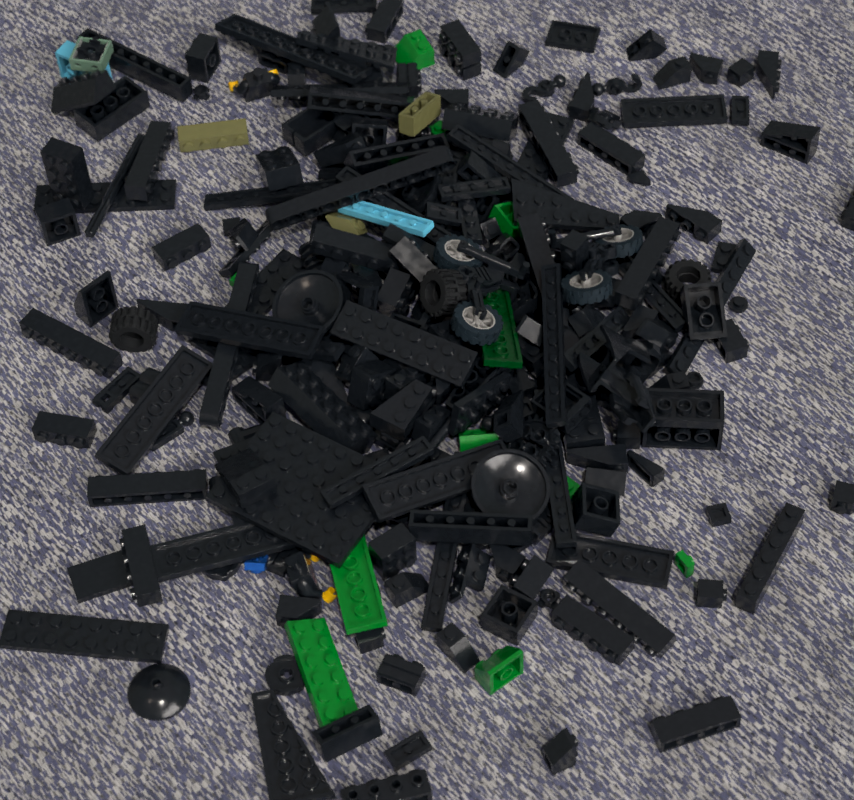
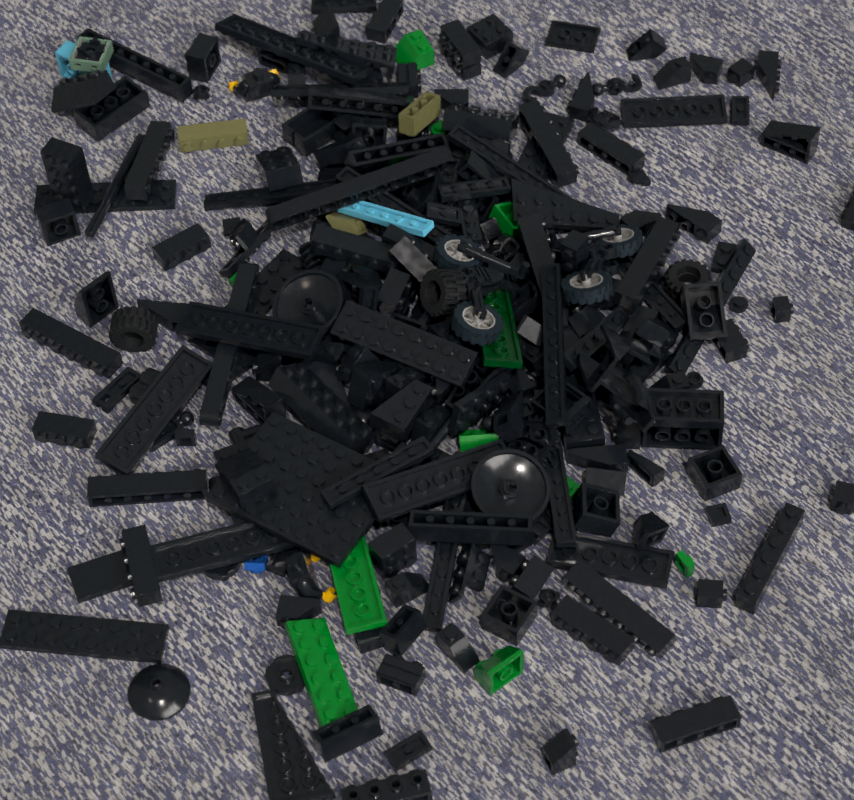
none -> black plate [175,428,197,446]
none -> black brick [379,604,427,656]
none -> black brick [467,13,513,60]
none -> black slope [633,512,670,550]
none -> black brick [686,445,742,501]
none -> black plate [771,296,794,323]

